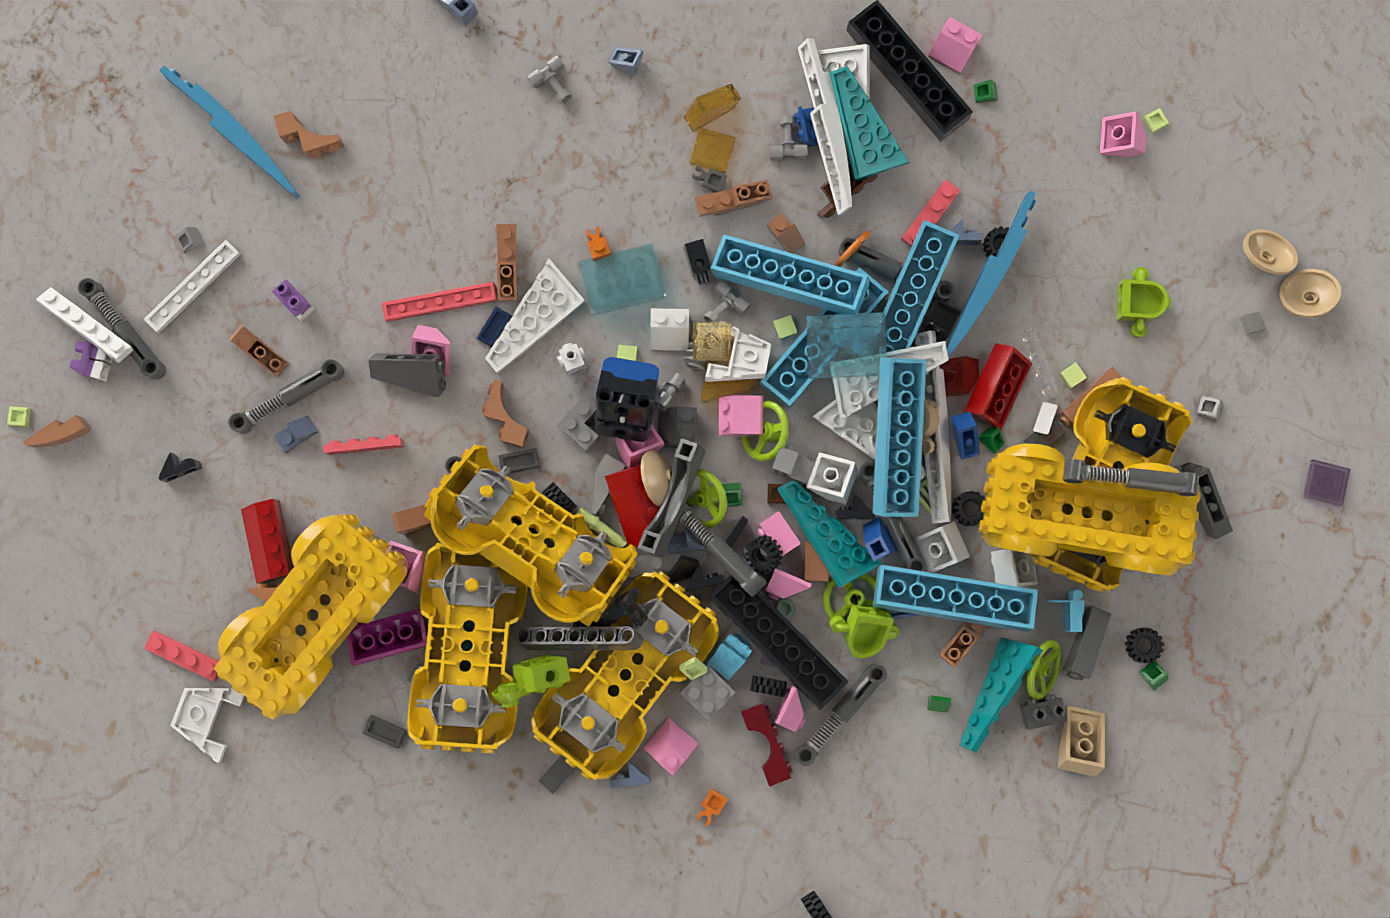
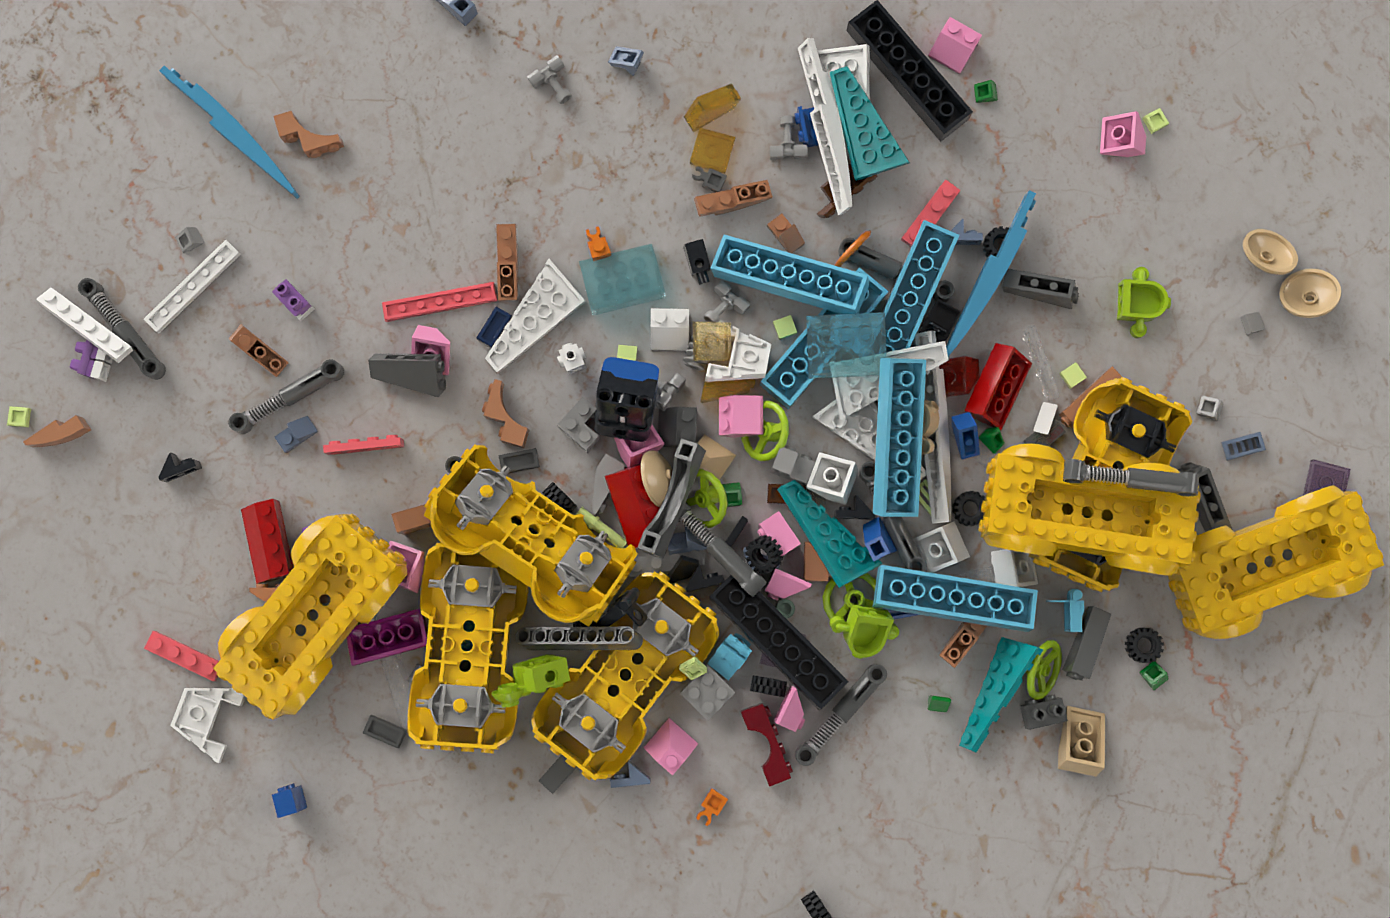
none -> blue brick [272,783,307,818]
none -> tan slope [697,434,736,485]
none -> dark grey slope [1002,269,1079,309]
none -> yellow piece [1168,485,1384,639]
none -> sand blue slope [1221,432,1266,460]

